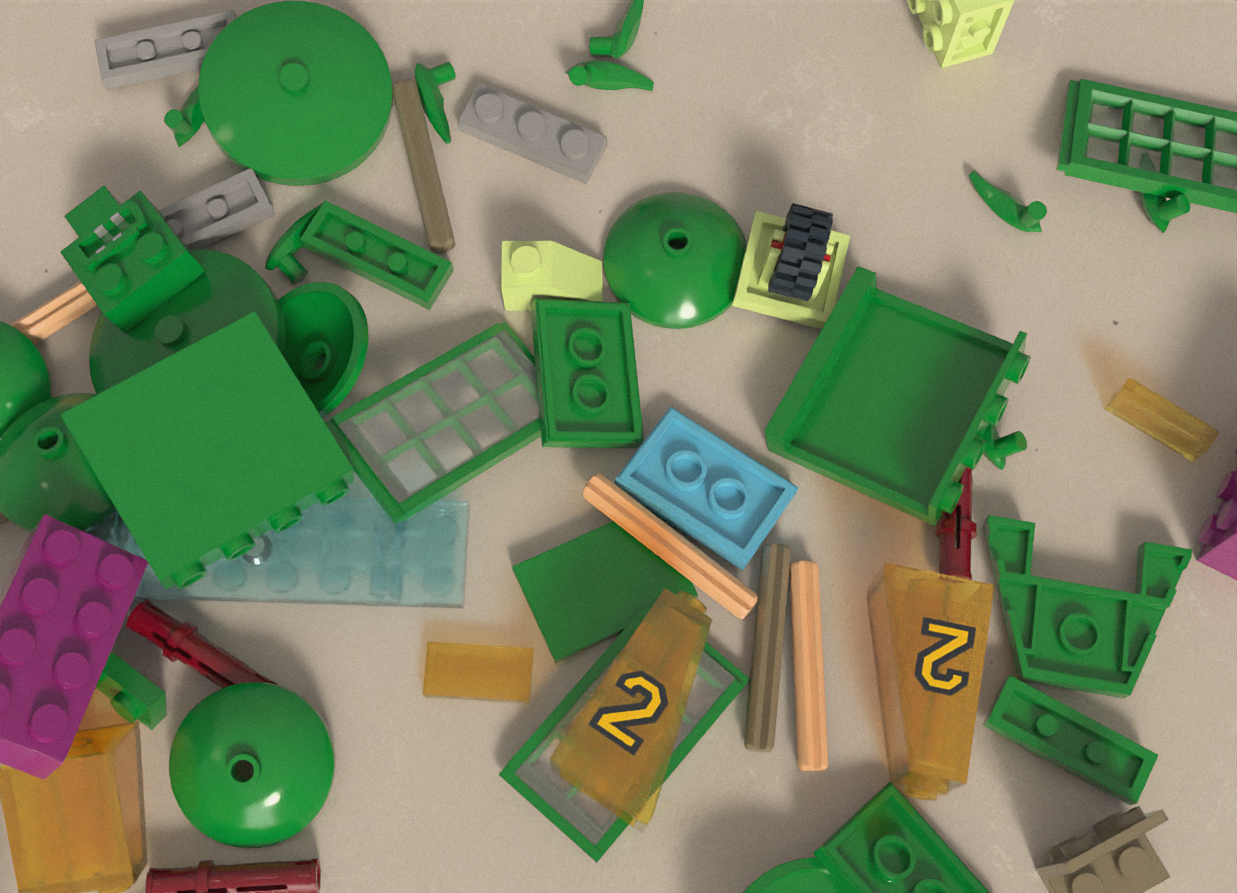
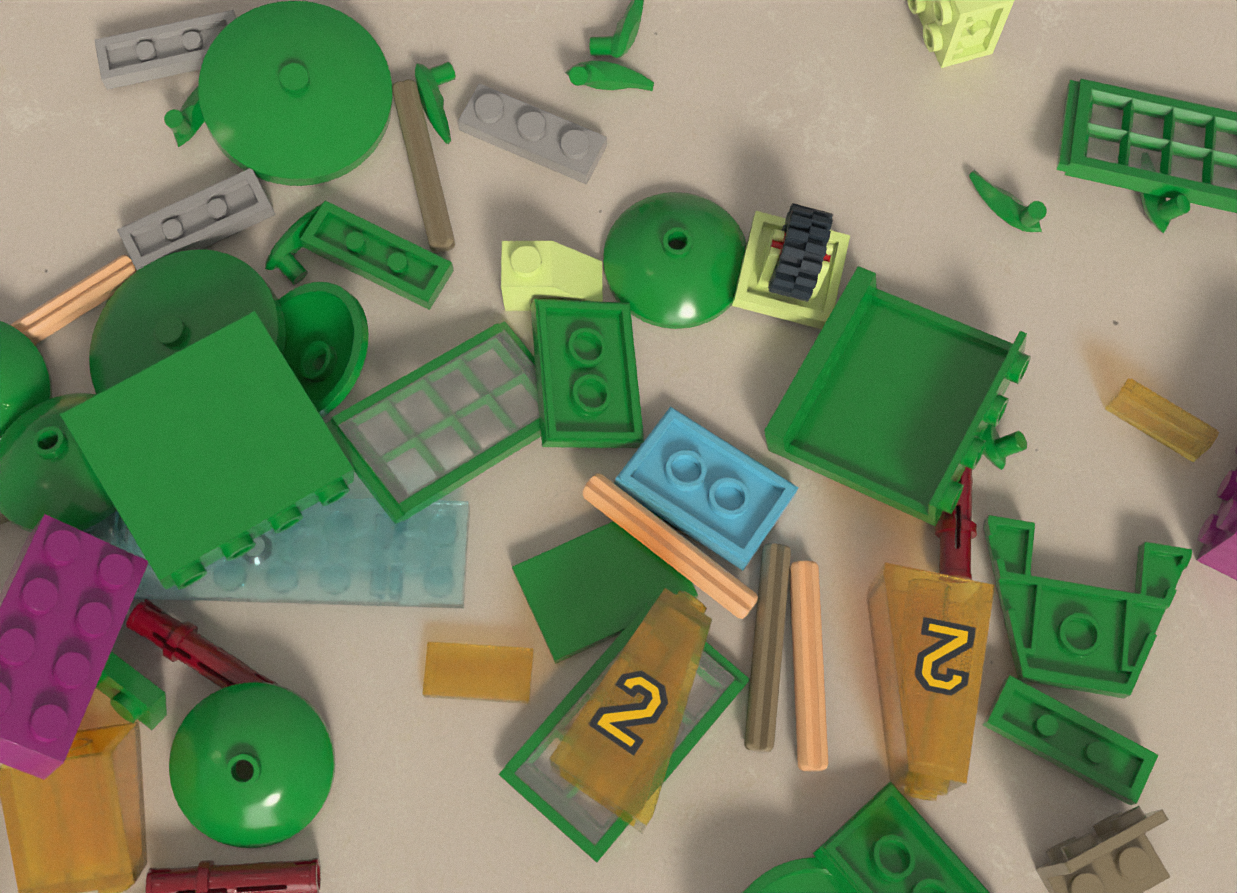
green piece [60,186,206,334] -> none

